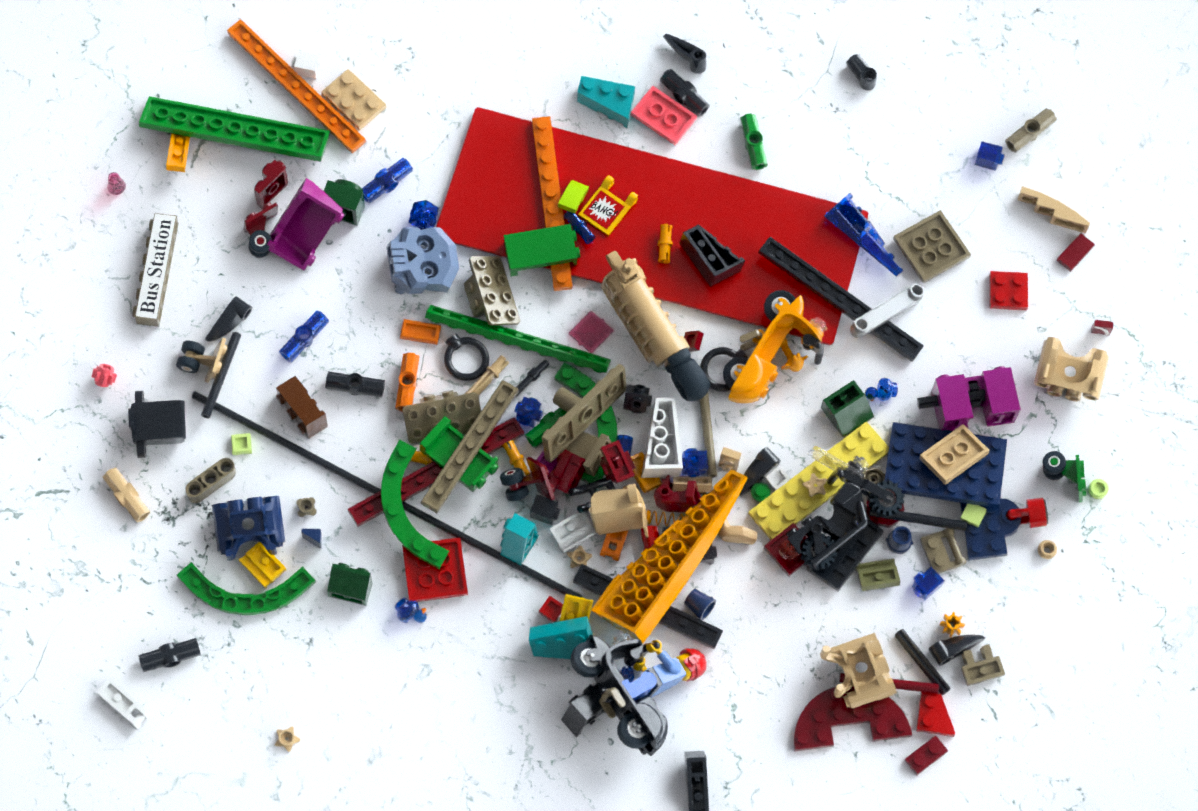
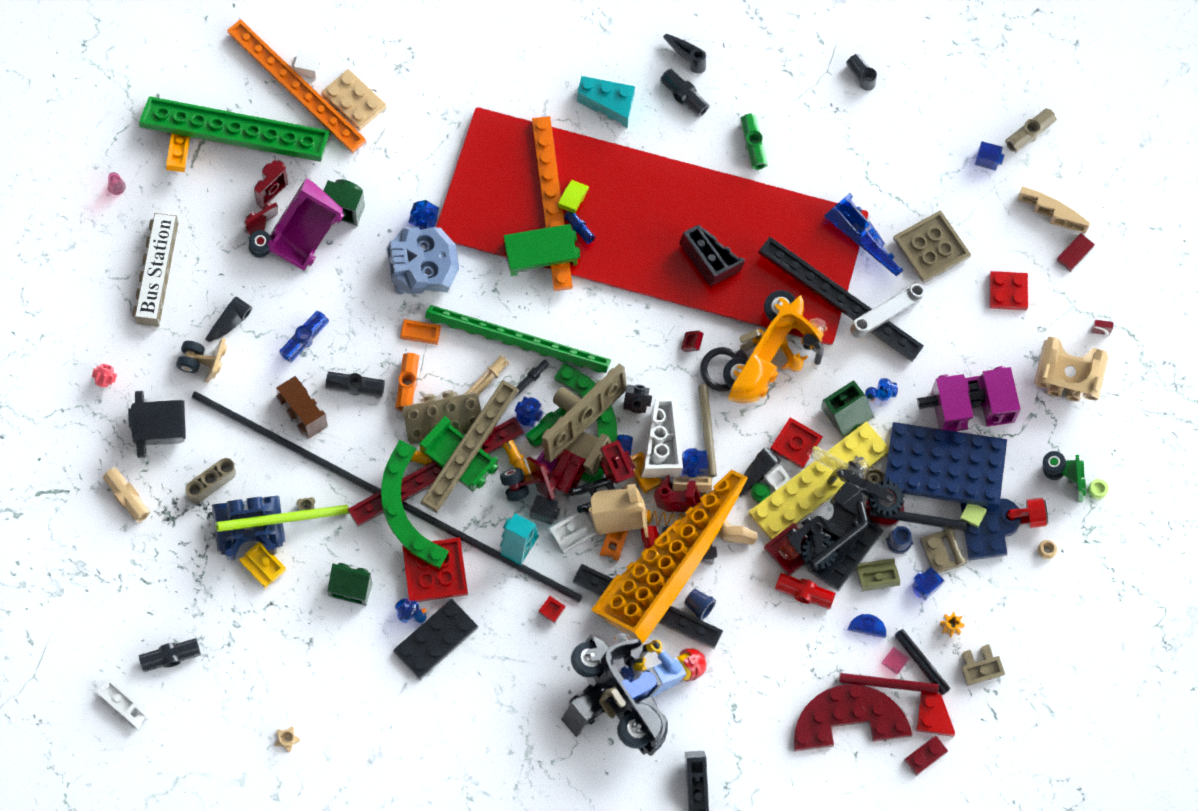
green plate [177,562,316,615] -> none
black piece [201,332,242,419] -> none
yellowish green tile [231,433,252,455] -> none
dark blue slope [301,529,322,548] -> none
clear blue piece [362,158,413,204] -> none
black piece [444,333,490,381] -> none
dark tan bracket [463,256,521,326] -> none
teal wedge [529,616,593,660] -> none
yellow plate [559,594,593,622] -> none
tan plate [567,545,592,568] -> none
clear pink piece [569,311,614,353] -> none
flag [578,175,638,236] -> none
tan piece [601,251,710,402] -> none
coral plate [631,86,697,145] -> none
light orange pin [658,224,673,264] -> none
tan plate [718,447,742,472] -> none
tan plate [802,473,827,497] -> none
tan piece [820,633,897,708] -> none
tan plate [919,424,989,485] -> none
black piece [928,635,985,666] -> none
none -> lime piece [215,505,349,532]
none -> black plate [393,598,478,680]
none -> red plate [770,417,823,469]
none -> red piece [775,573,836,610]
none -> clear blue plate [847,614,886,638]
none -> clear pink tile [882,647,909,675]

